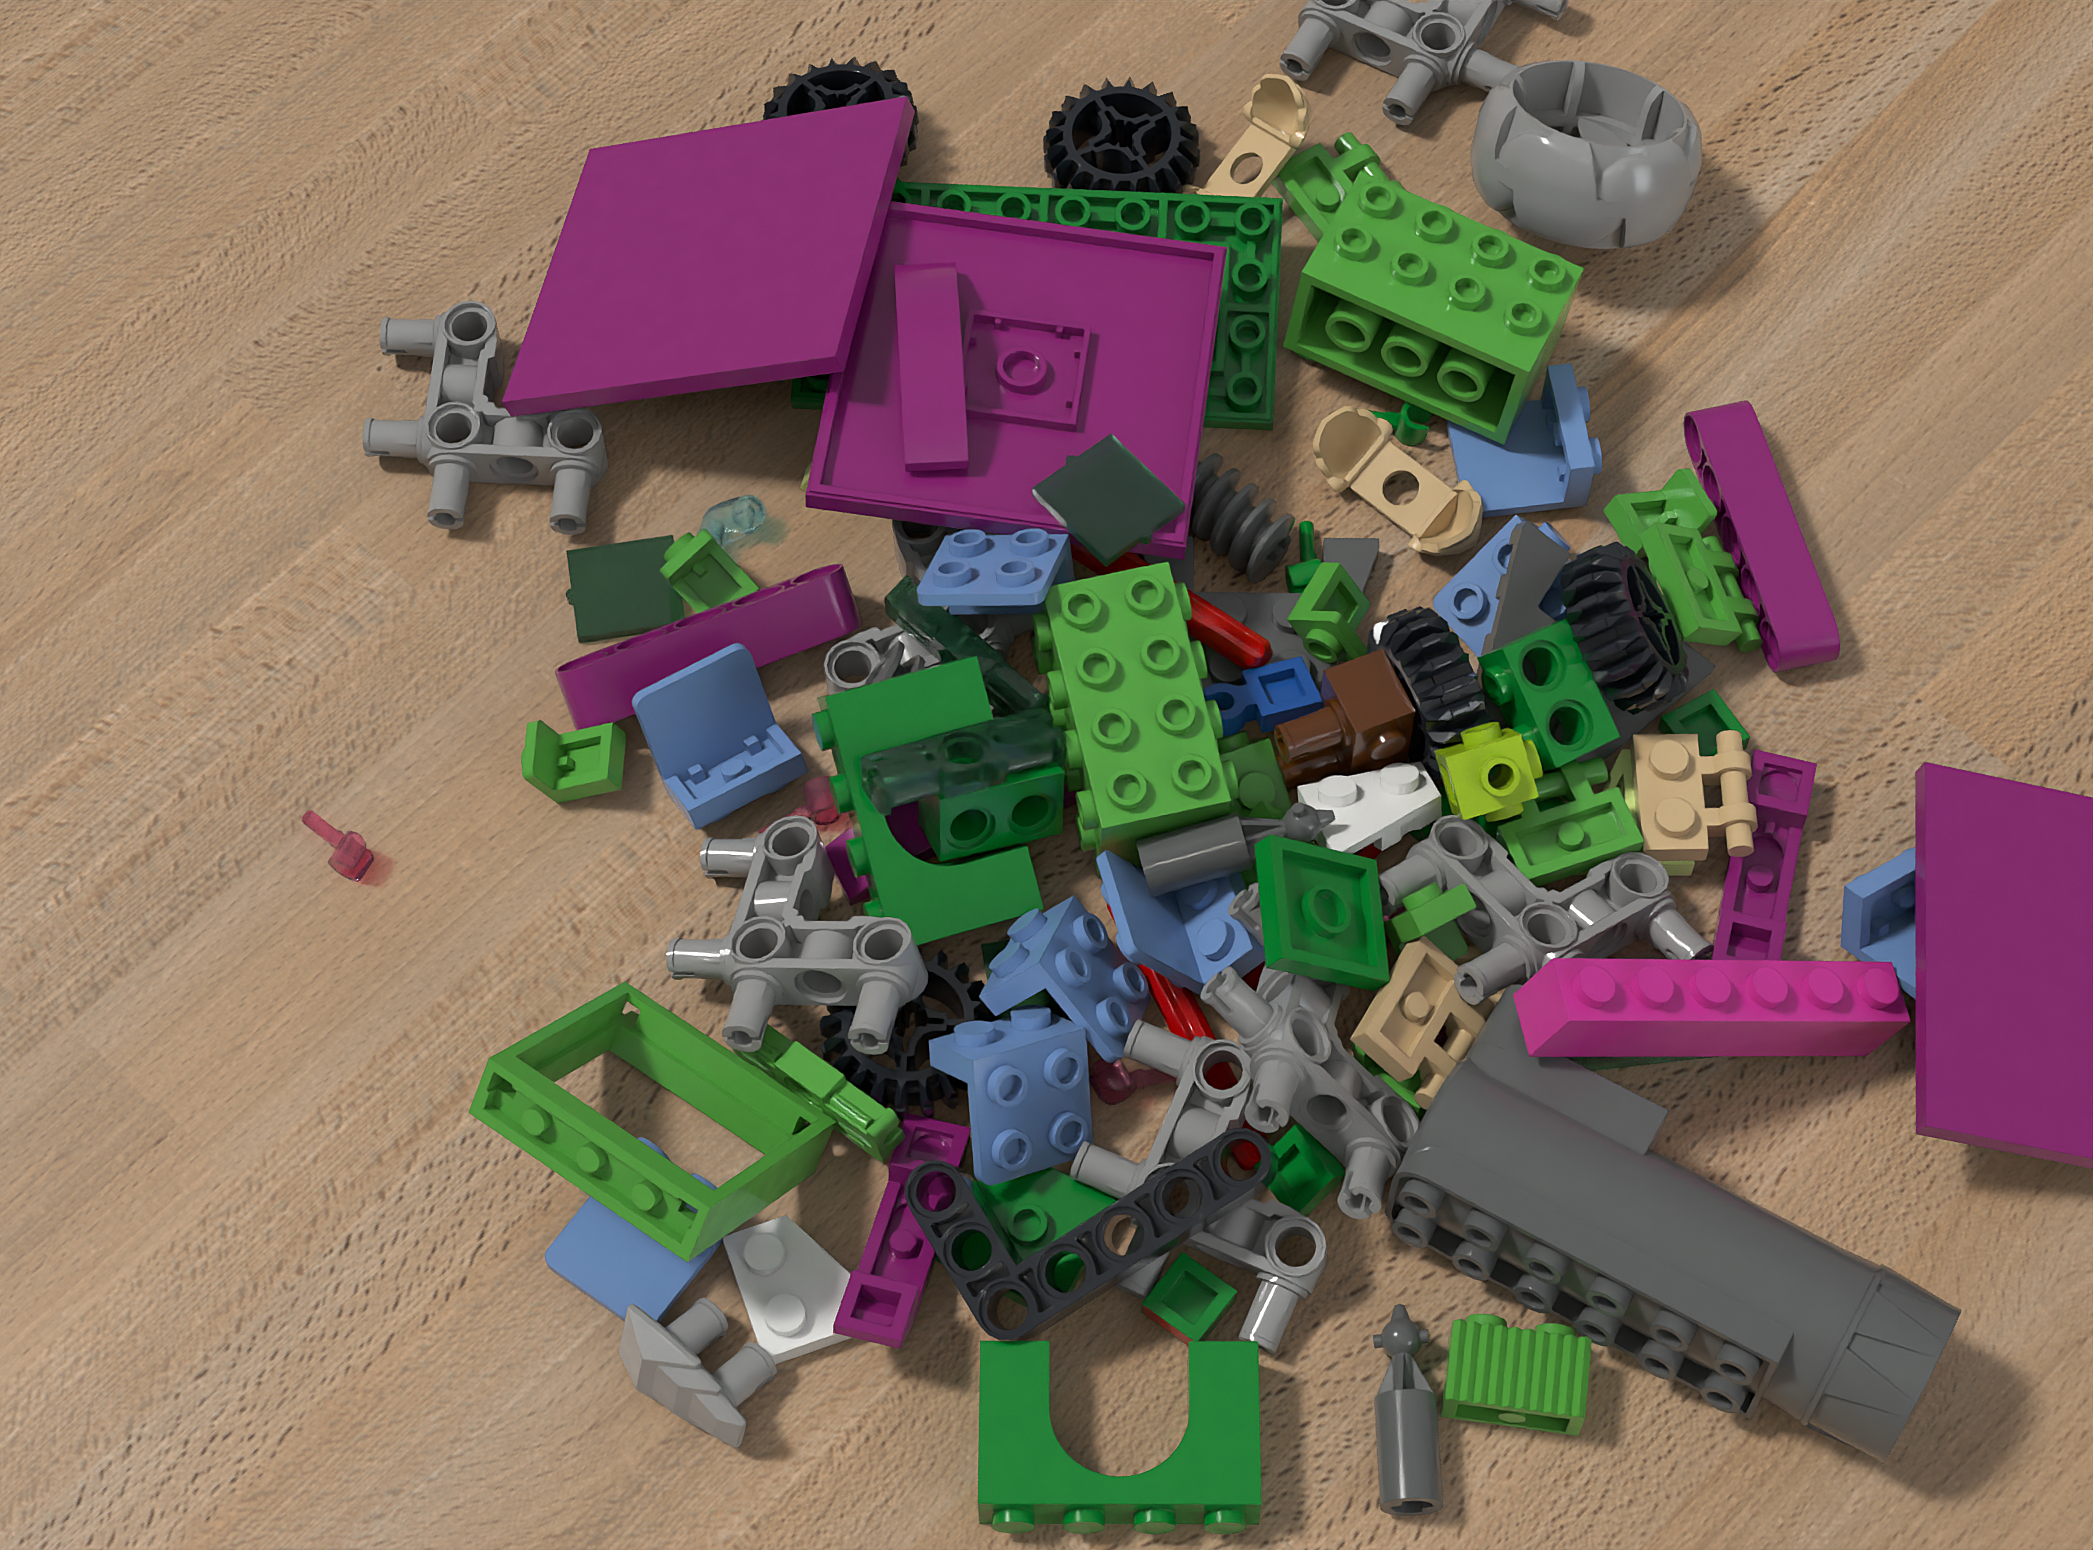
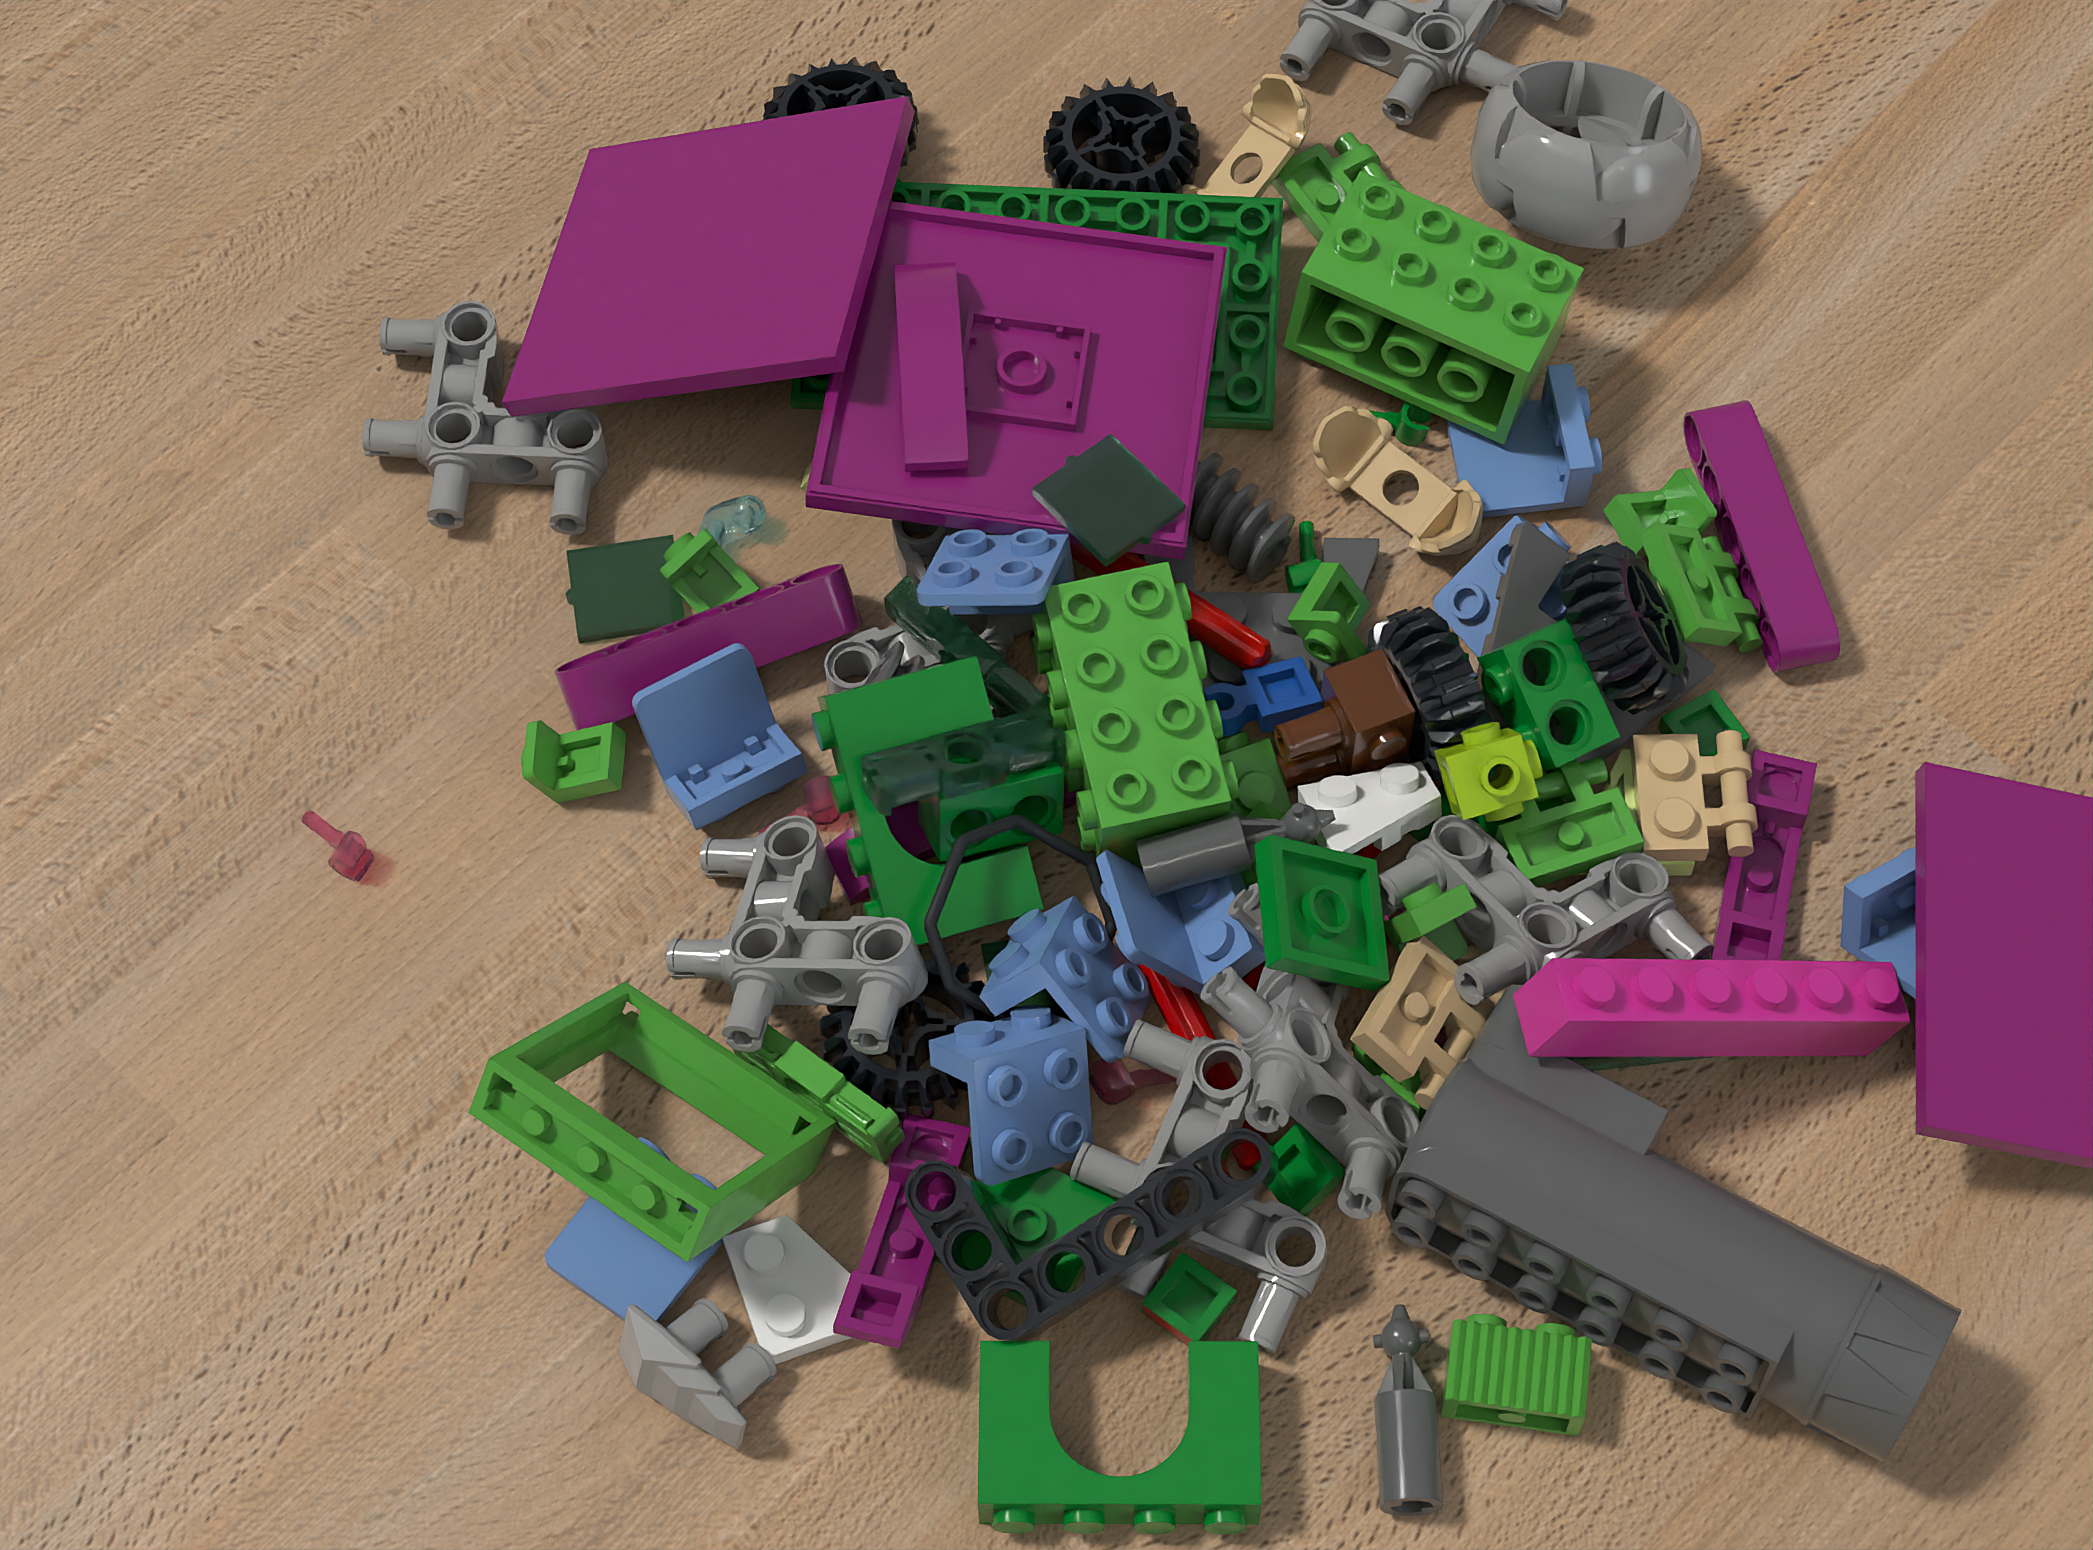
none -> black piece [924,815,1117,1020]

